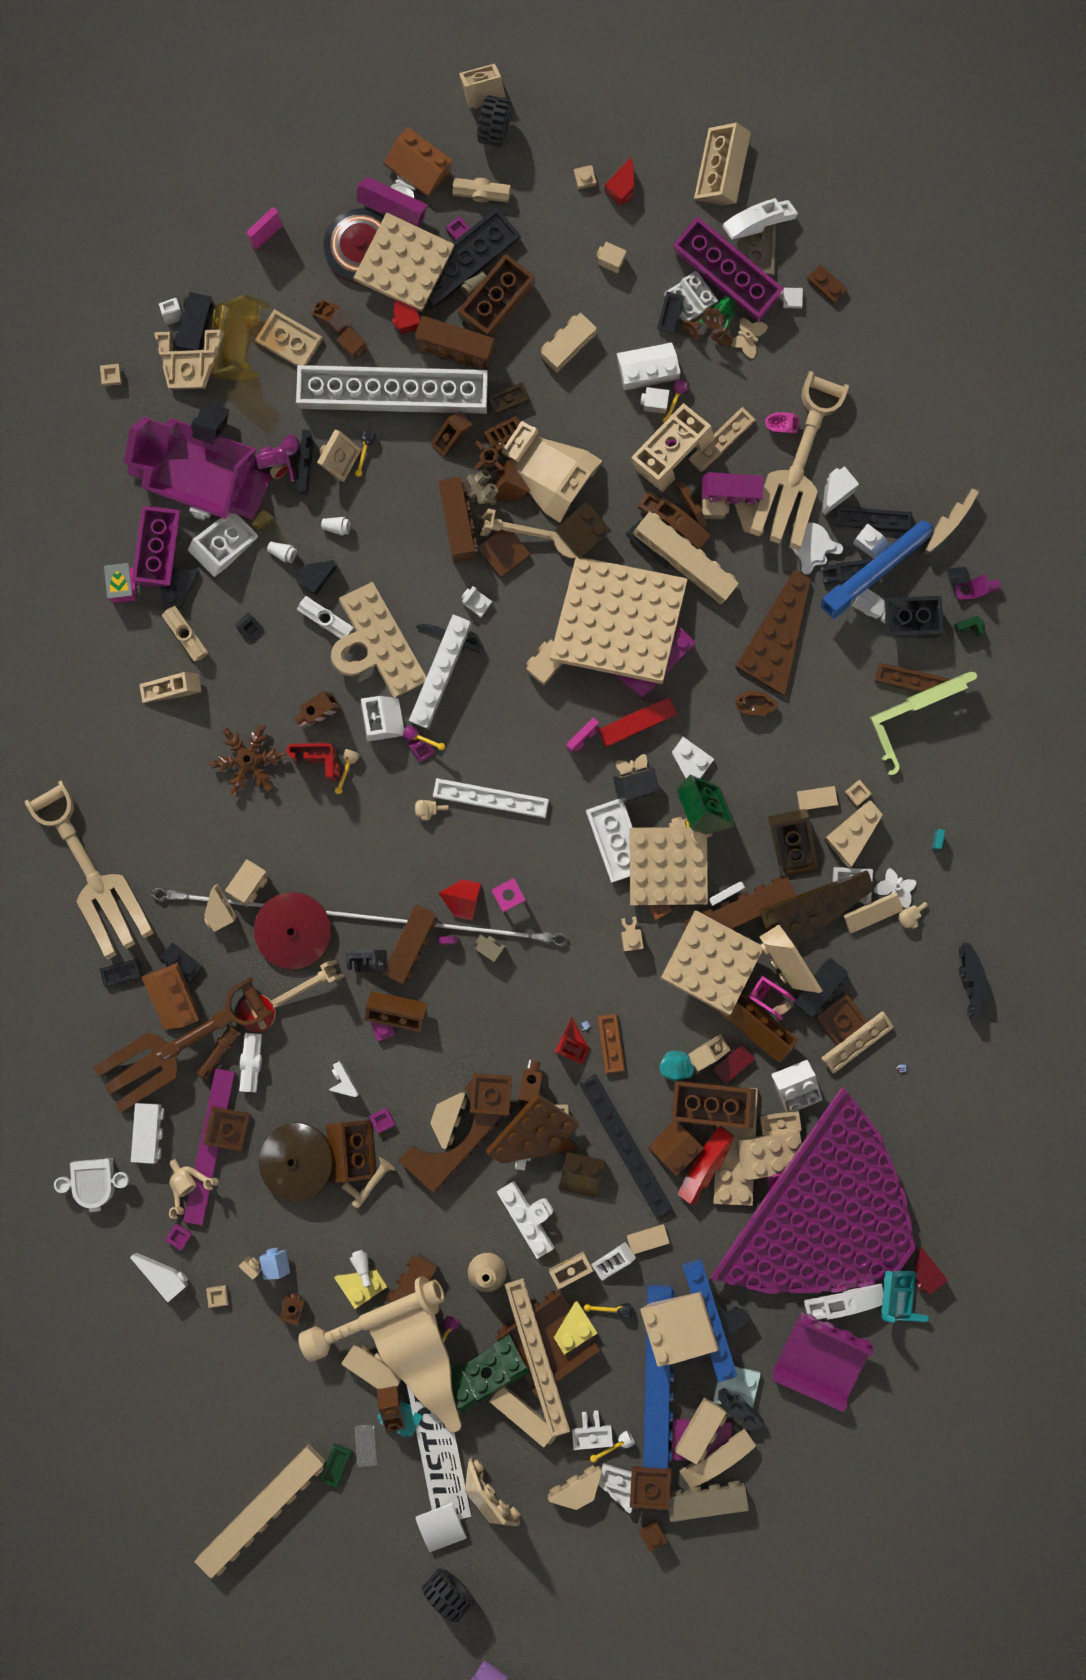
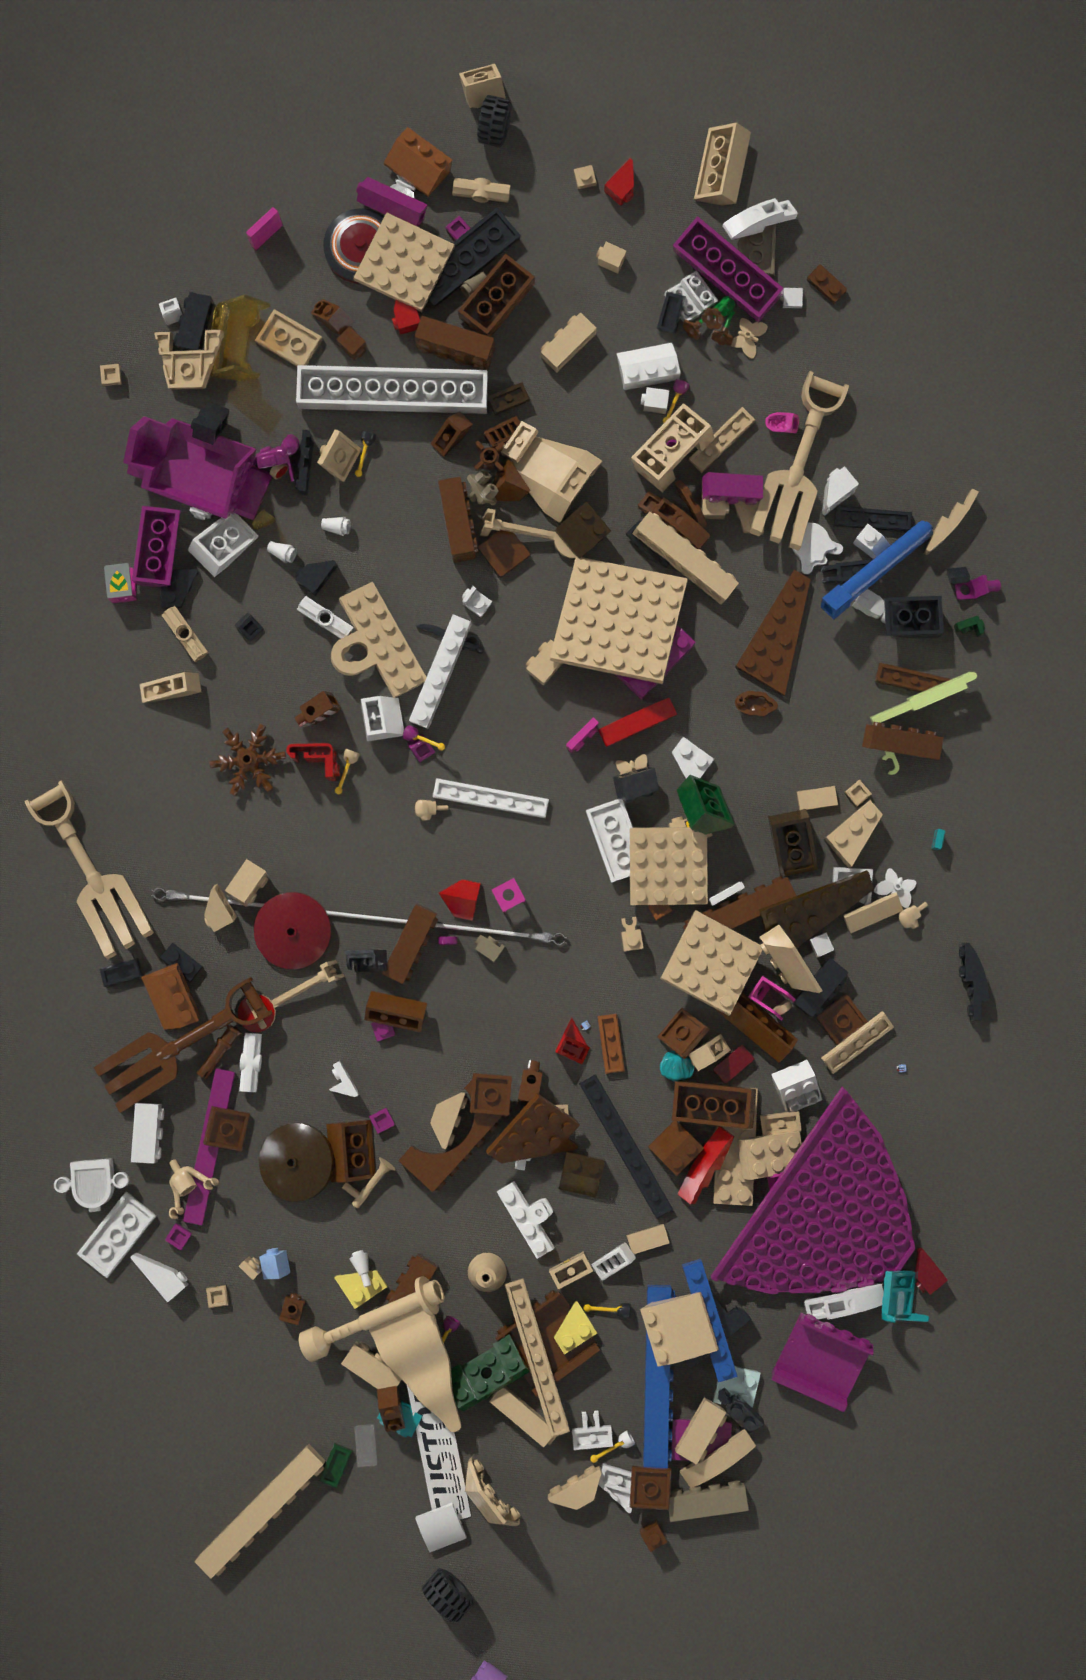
none -> white tile [77,1192,157,1278]
none -> reddish brown tile [657,1008,709,1059]
none -> white slope [809,932,834,958]
none -> reddish brown brick [862,722,944,760]

